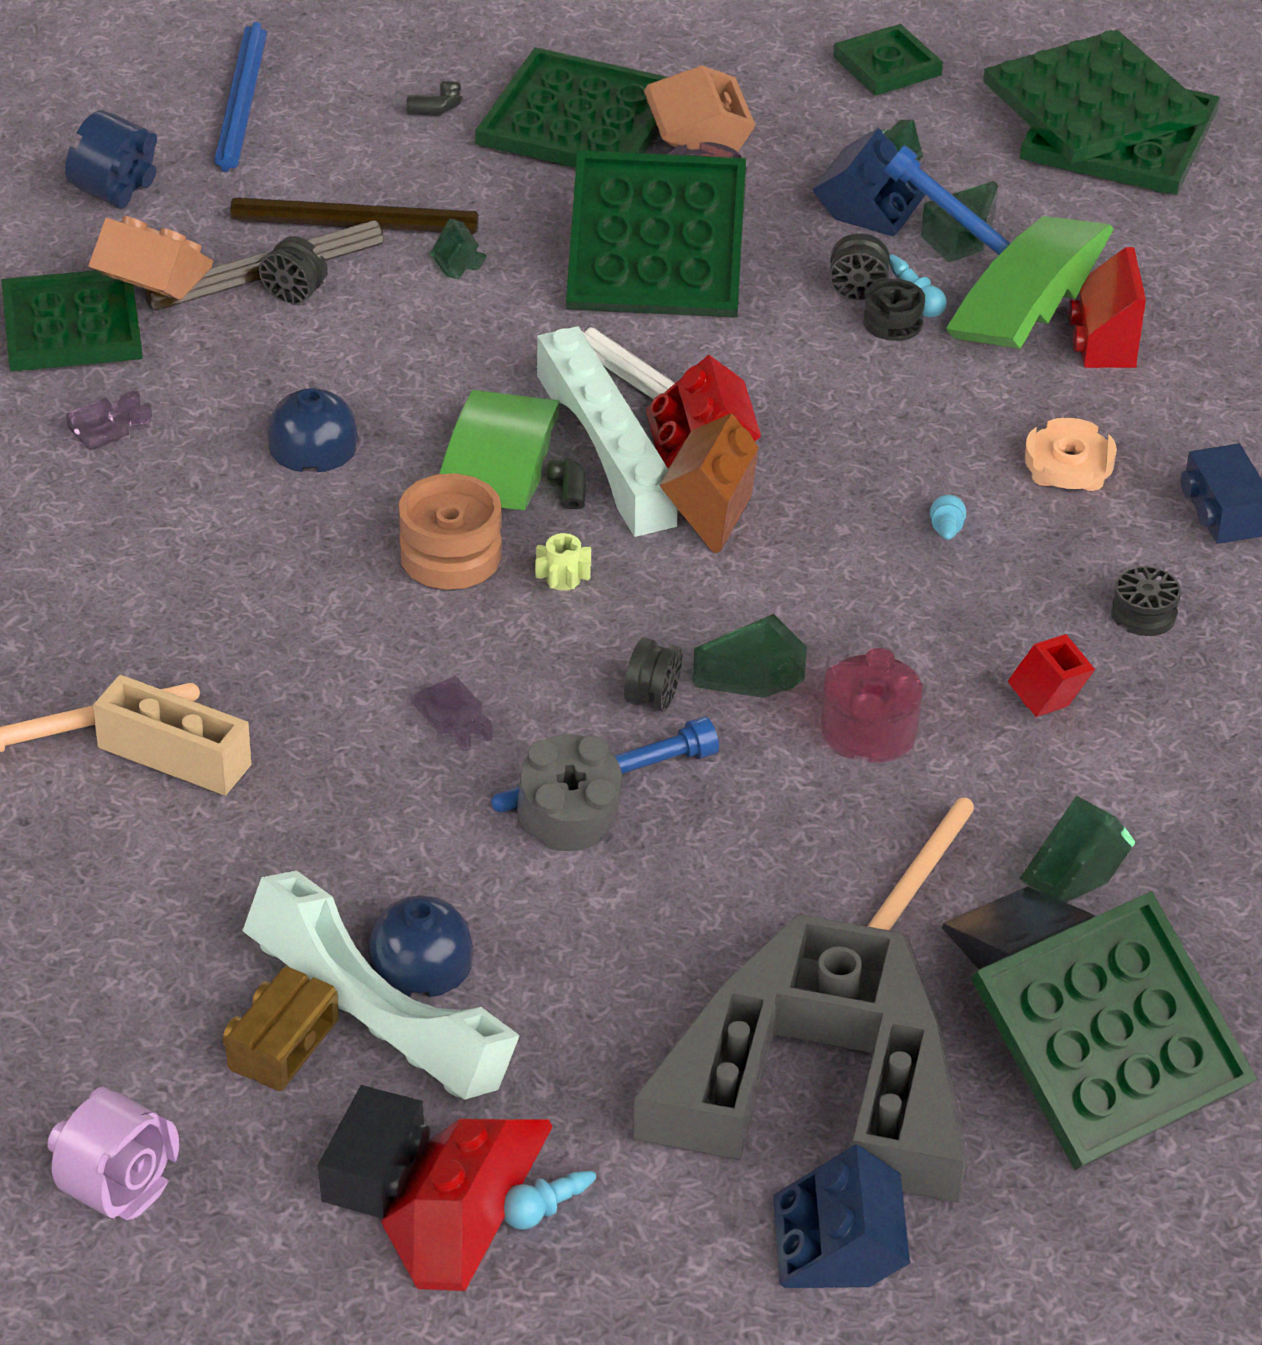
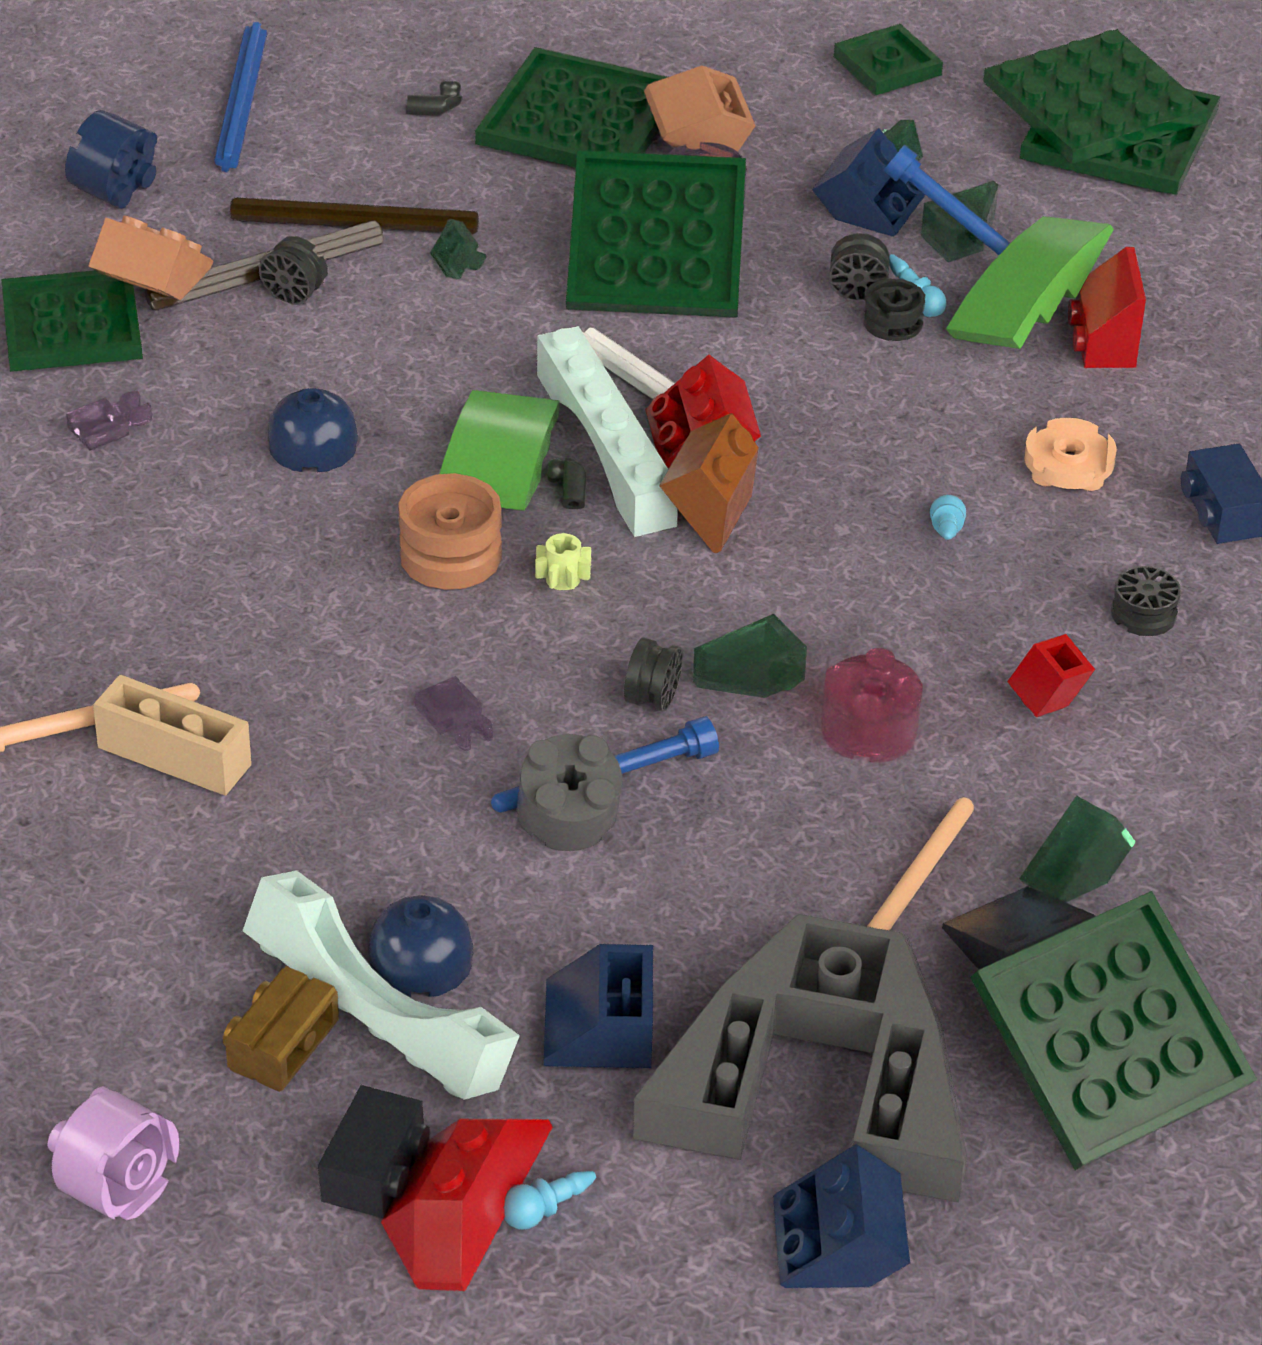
none -> dark blue slope [544,944,653,1068]

